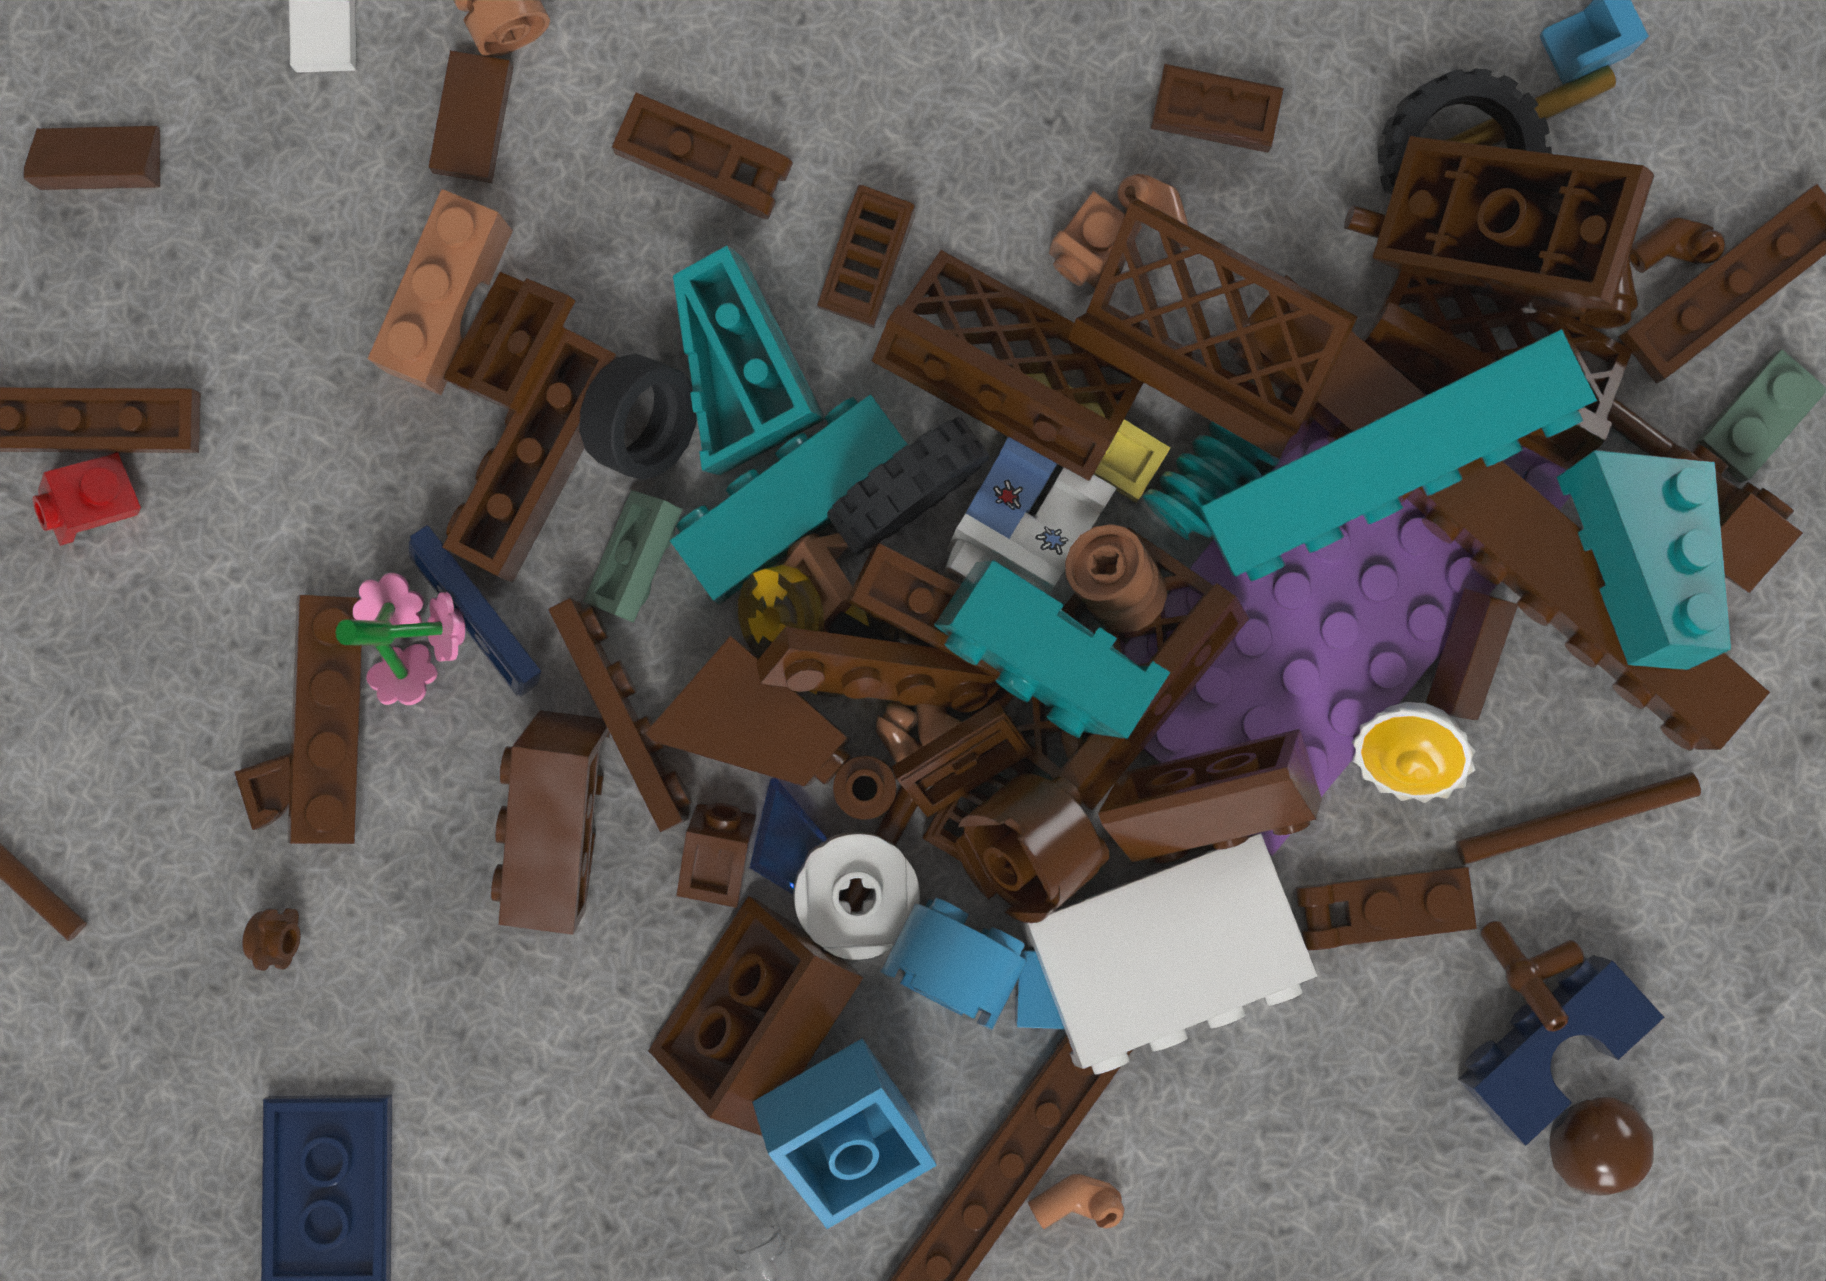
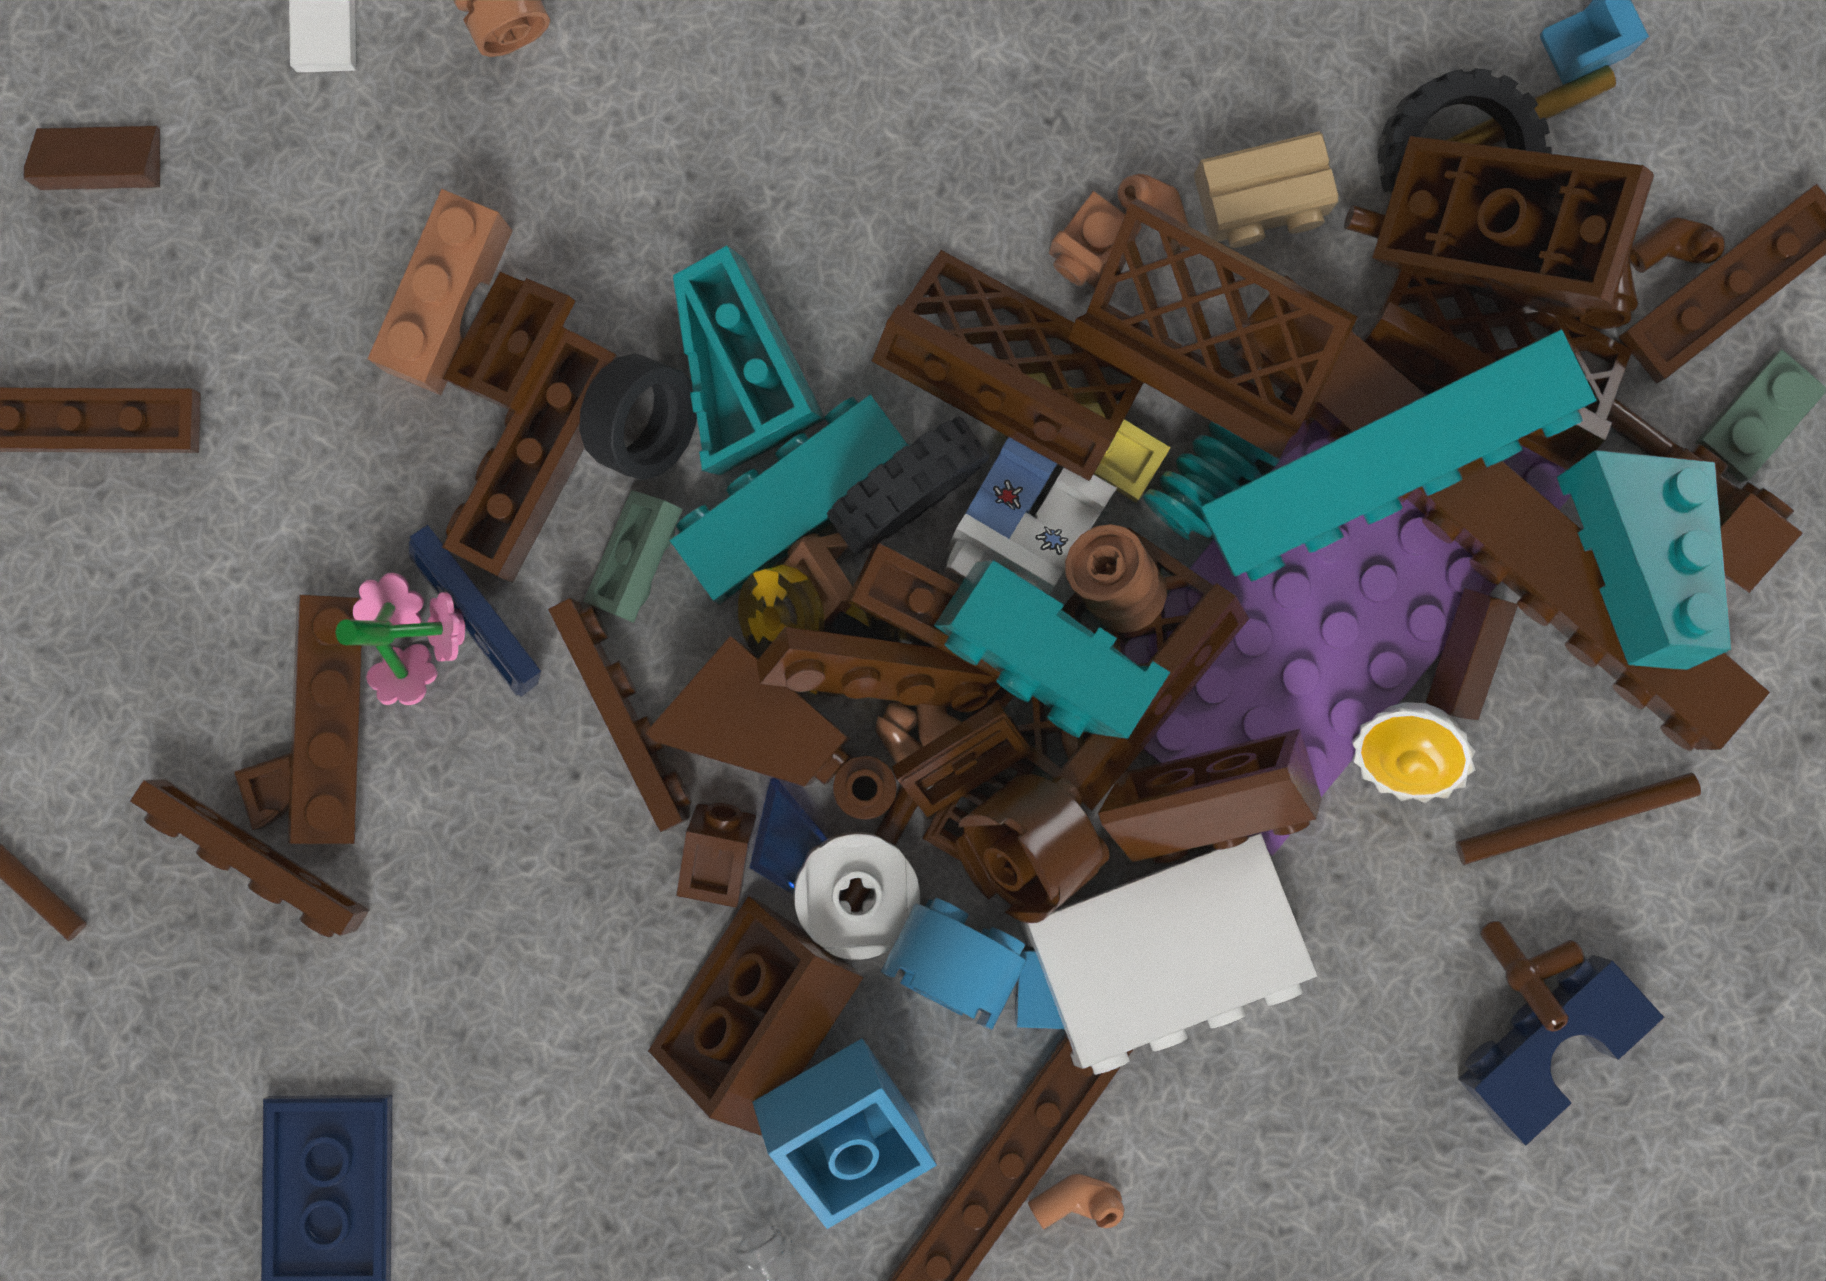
red bracket [32,453,141,546] -> none
reddish brown plate [242,908,301,971] -> none
reddish brown tile [428,50,514,183] -> none
reddish brown wedge [491,710,610,935] -> none
reddish brown plate [612,92,793,219] -> none
reddish brown slope [817,185,915,328] -> none
reddish brown plate [1150,64,1284,153] -> none
reddish brown plate [1296,866,1477,950] -> none
reddish brown hair [1549,1097,1654,1196] -> none
none -> reddish brown plate [130,779,370,937]
none -> tan brick [1194,131,1339,248]

